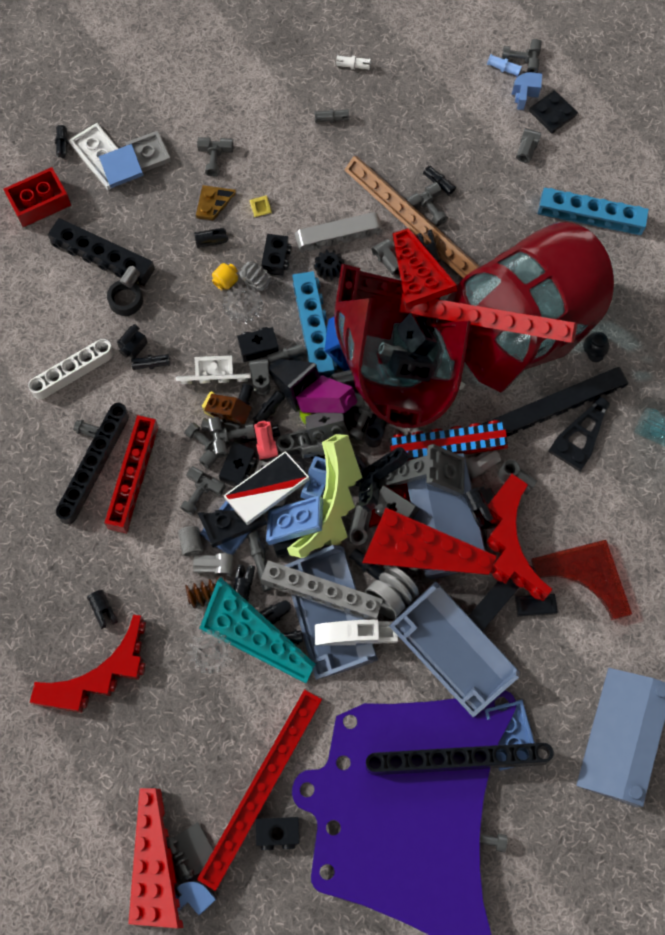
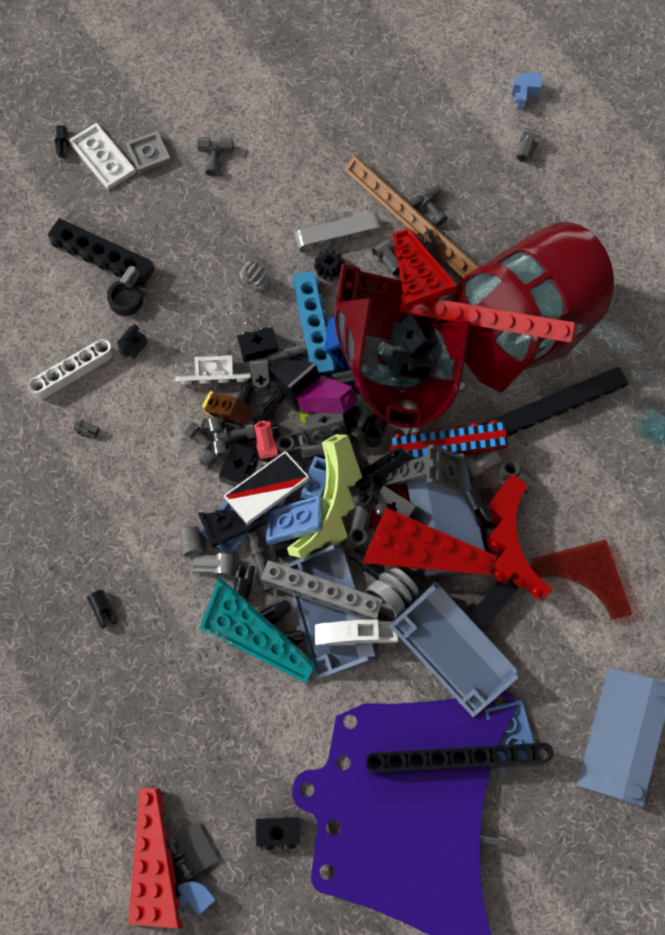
red brick [3,167,72,227] -> none
red arch [29,614,146,713] -> none
black beam [56,402,129,525] -> none
medium blue tile [99,144,144,188] -> none
red brick [104,415,159,534] -> none
black pin [131,354,170,370] -> none
dark grey bar [180,466,226,516] -> none
reddish brown piece [185,577,226,609] -> none
black hinge [194,228,229,248] -> none
pearl gold wing [196,185,236,221] -> none
red plate [197,689,322,891] -> none
yellow head [212,263,239,290] -> none
light yellow slope [249,195,272,217] -> none
black brick [261,233,292,276] -> none
dark grey pin [314,109,349,123] -> none
white pin [336,55,371,70] -> none
black pin [423,165,456,196] -> none
light blue pin [487,54,522,77] -> none
dark grey bar [502,39,542,73] -> none
black tile [515,594,558,617] -> none
black plate [529,90,578,134] -> none
dark azure brick [537,188,649,235] -> none
black plate [548,397,610,472] -> none
black piece [583,332,610,363] -> none

